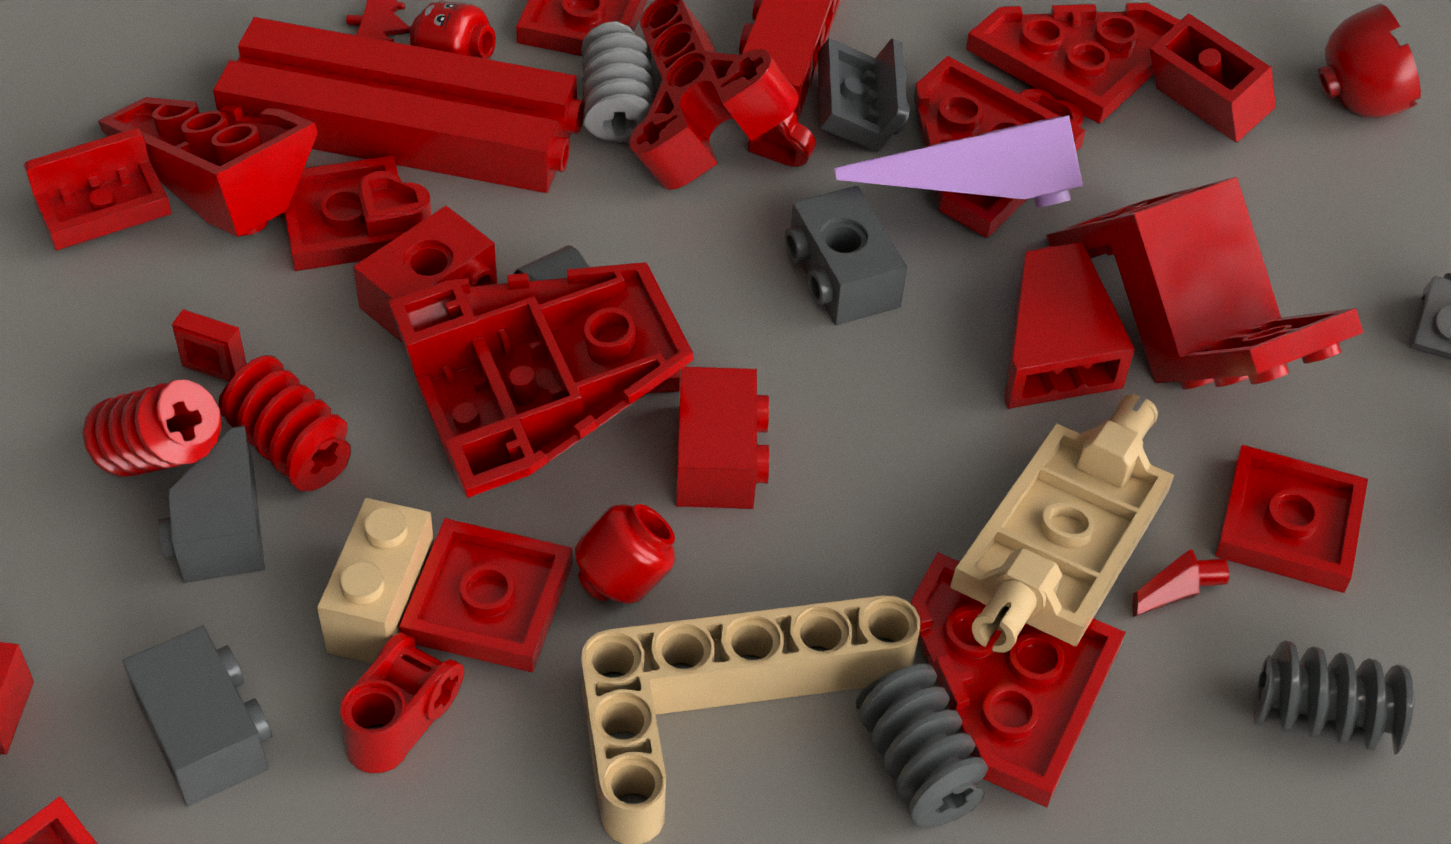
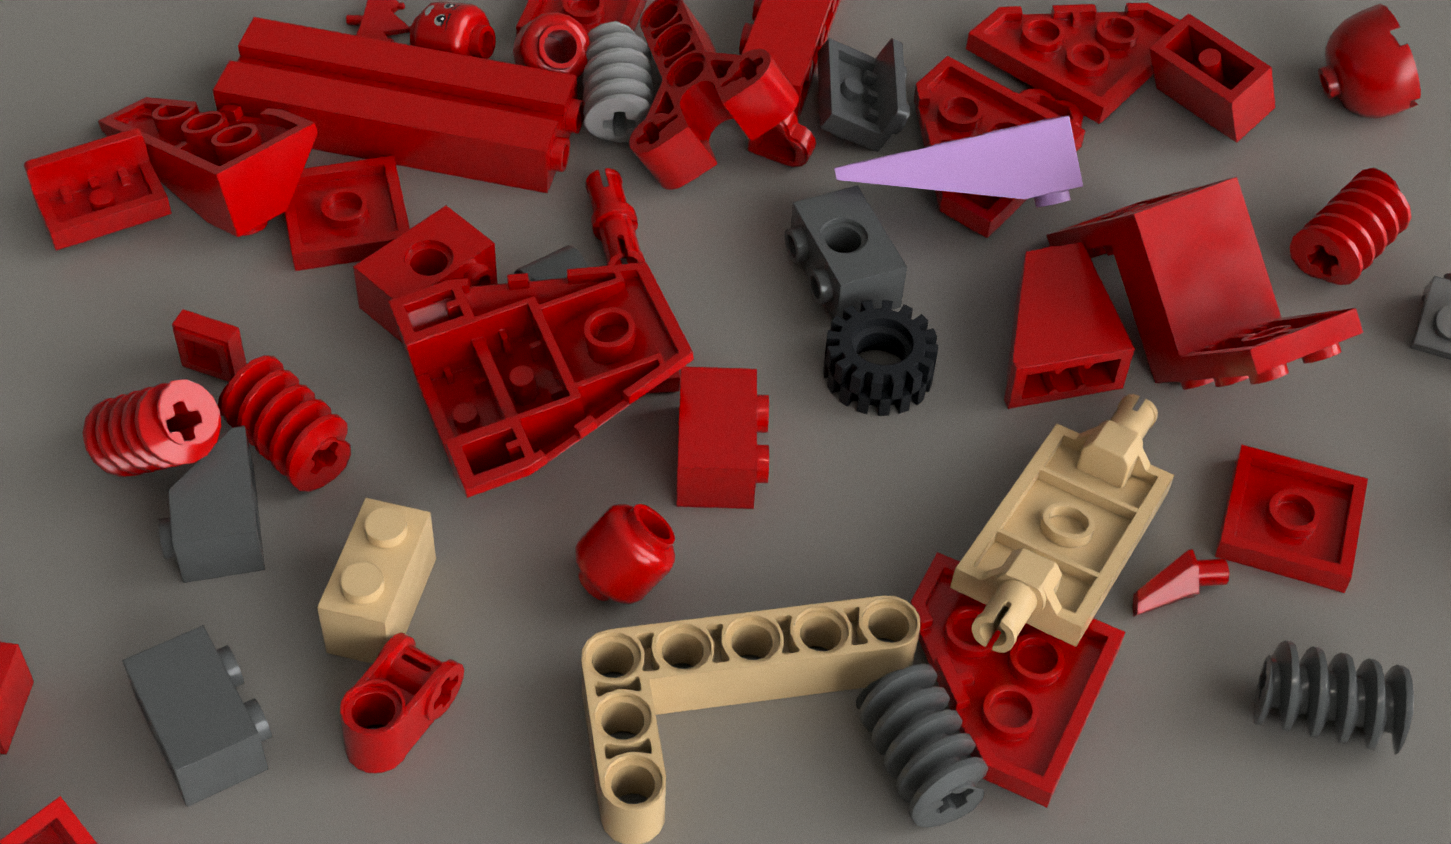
red tile [358,171,431,237] -> none
red plate [399,518,573,673] -> none
none -> red head [513,12,590,78]
none -> red pin [585,168,645,266]
none -> black tyre [823,300,938,416]
none -> red piece [1290,167,1412,285]

